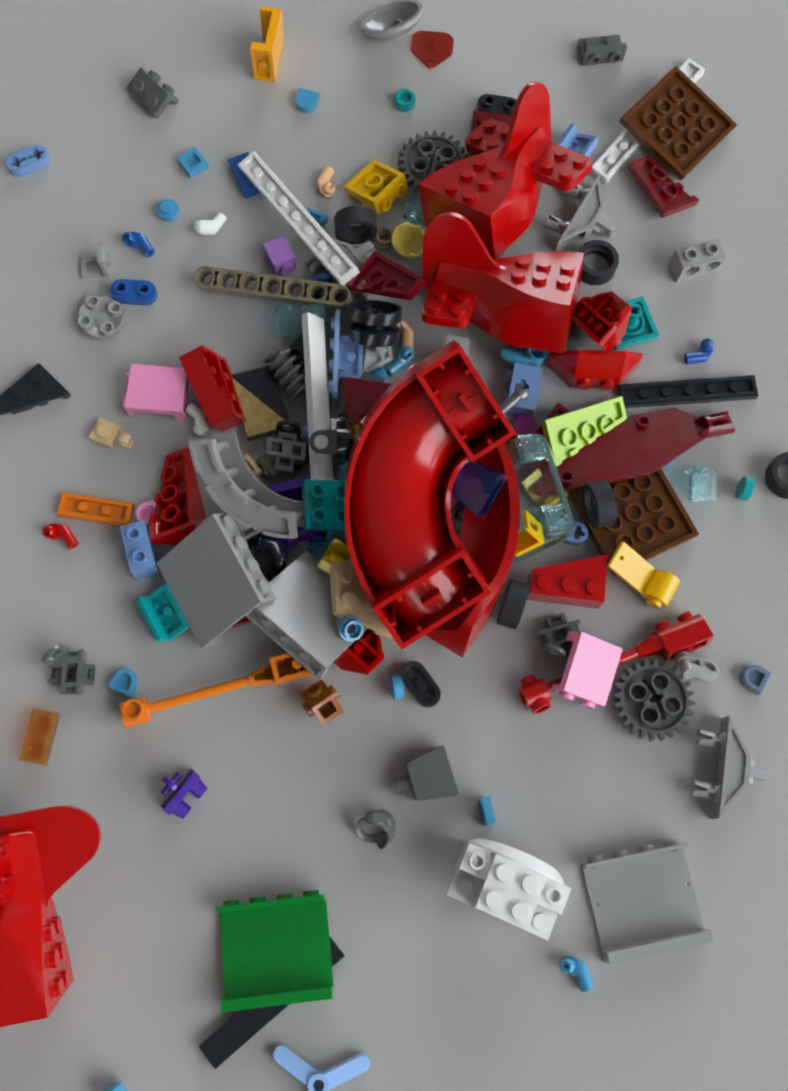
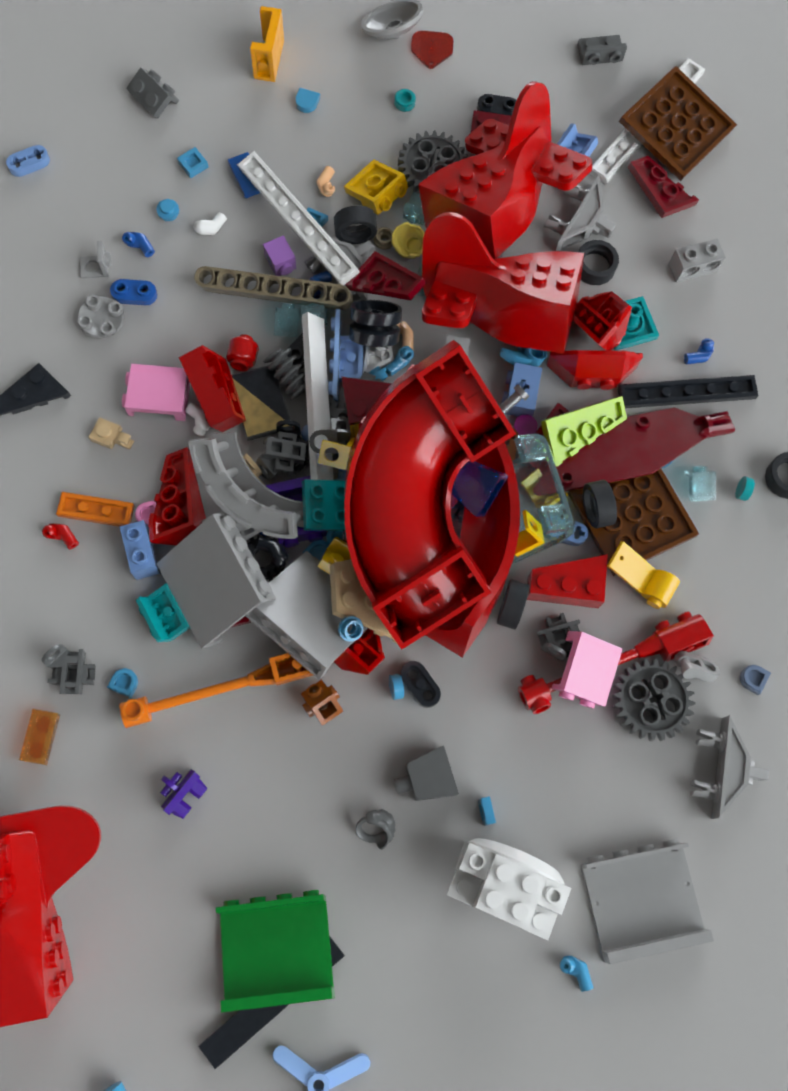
none -> red head [226,334,259,371]
none -> yellow bracket [318,438,355,470]

